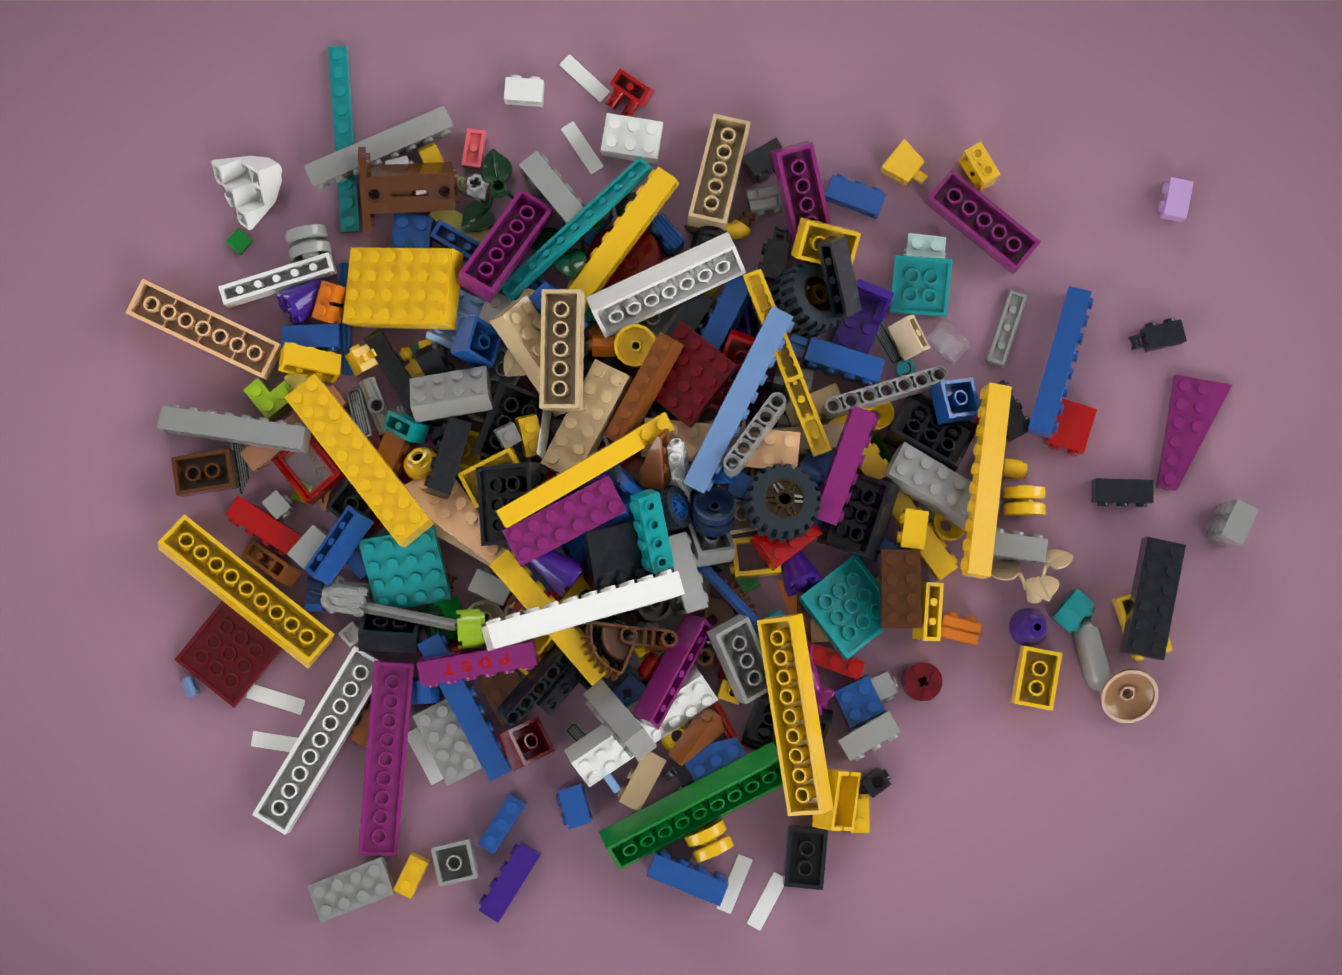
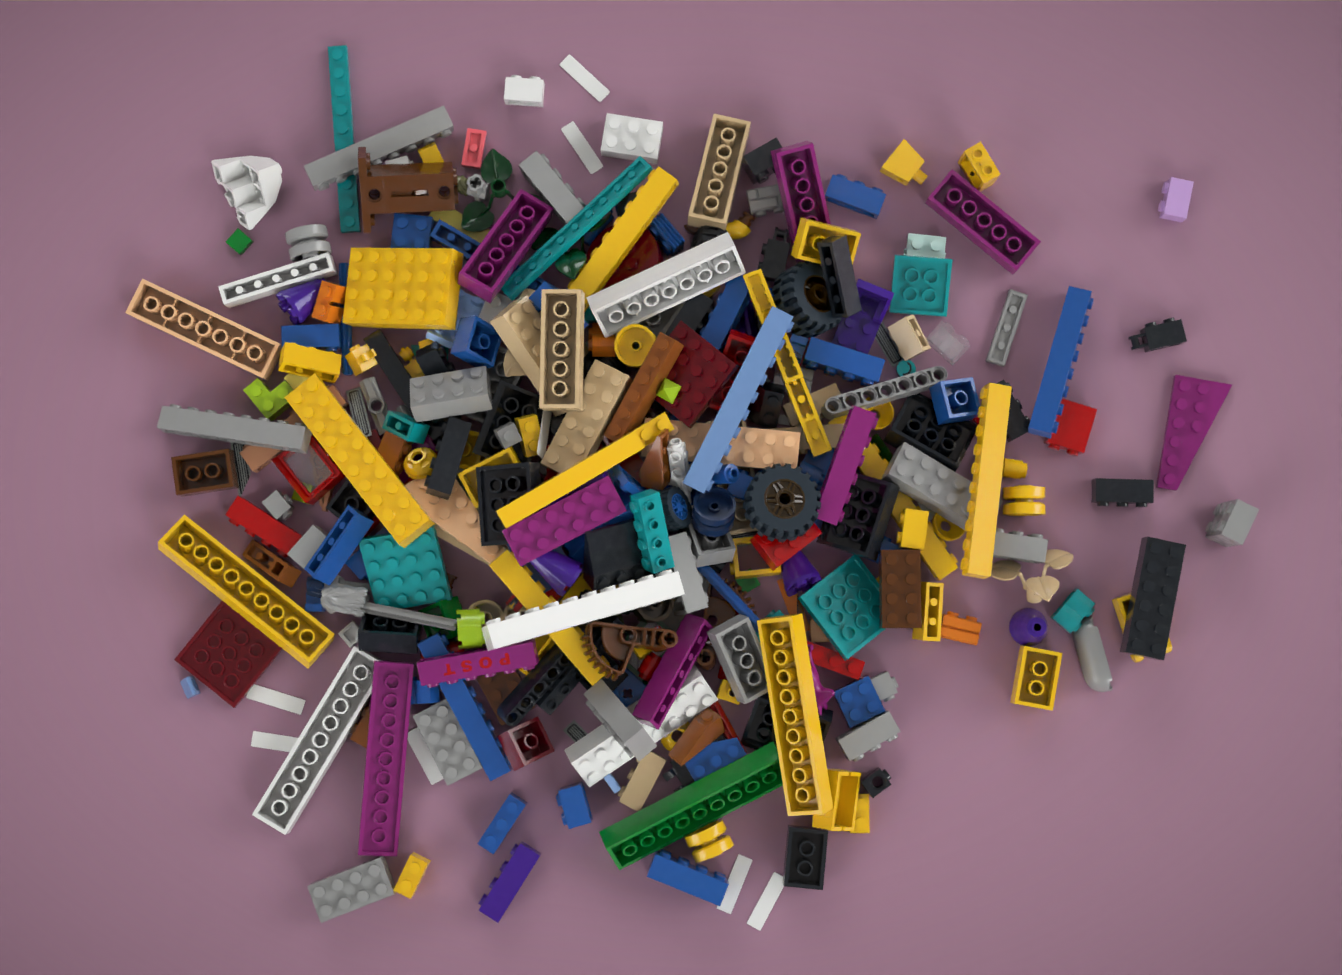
light grey brick [431,837,480,887] -> none
light grey brick [468,567,513,606] -> none
red brick [605,68,655,117] -> none
light grey beam [723,392,786,477] -> none
dark red brick [901,662,942,701] -> none
medium nougat dish [1100,669,1159,723] -> none
none -> lime slope [656,378,682,404]

